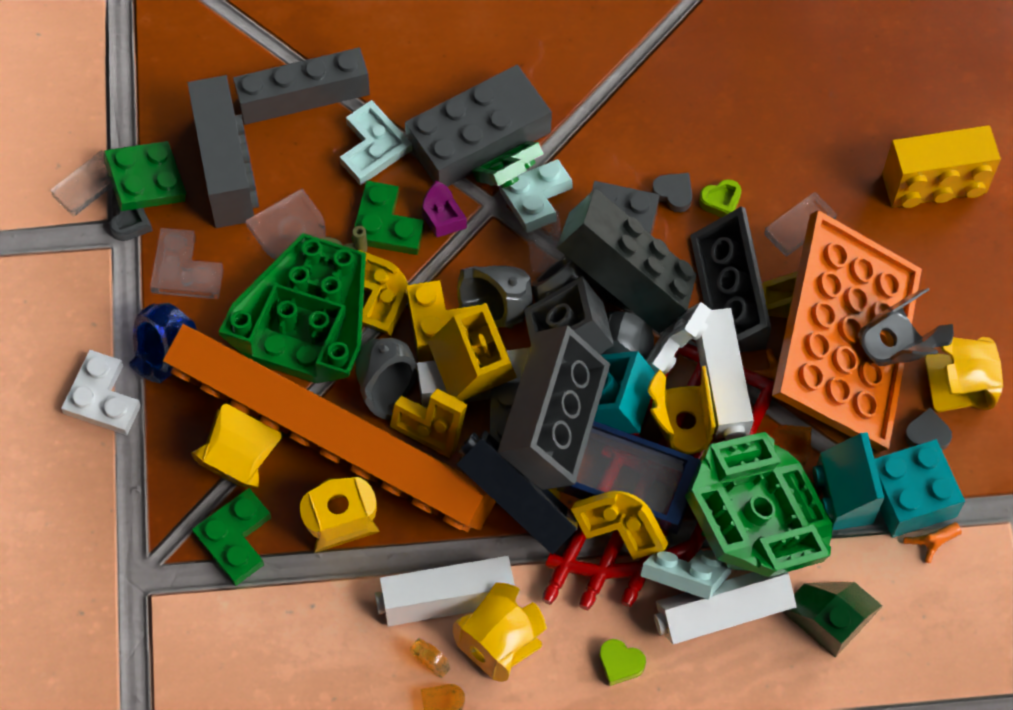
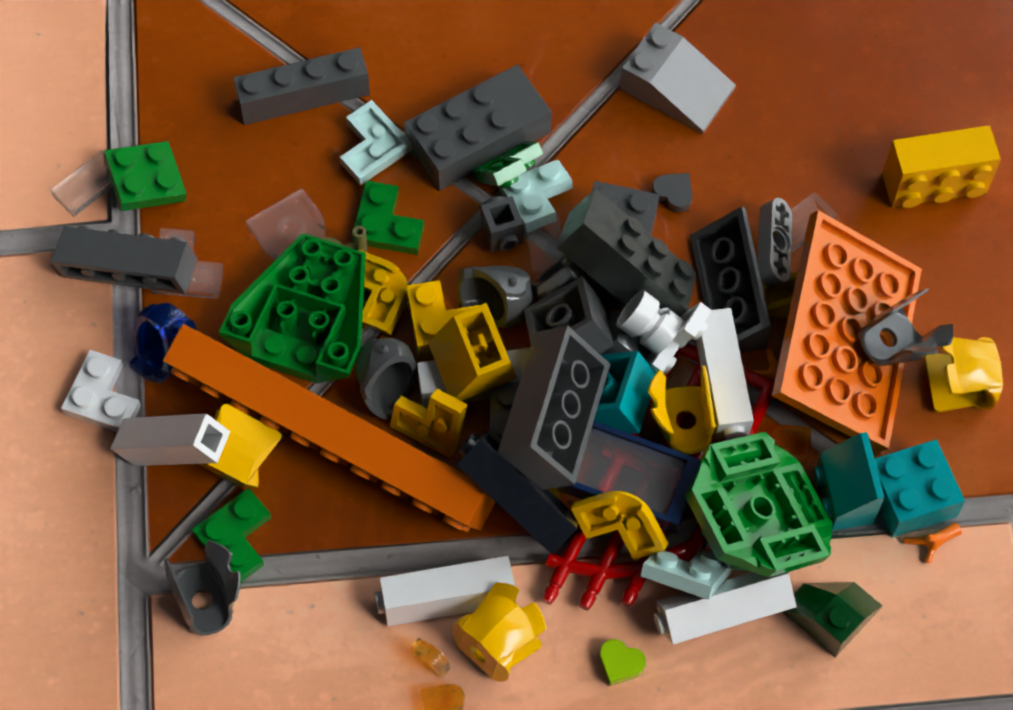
dark grey tile [110,205,153,241] -> none
dark grey brick [187,75,259,228] -> none
yellow piece [300,477,380,553] -> none
magenta plate [422,181,467,238] -> none
lime tile [699,179,742,217] -> none
dark grey tile [904,408,952,450] -> none
none -> dark grey brick [51,225,198,294]
none -> white brick [110,413,231,466]
none -> dark grey piece [164,540,241,636]
none -> dark grey brick [480,196,524,253]
none -> white wheel [616,290,683,355]
none -> light grey slope [620,23,736,134]
none -> light grey beam [758,198,792,288]

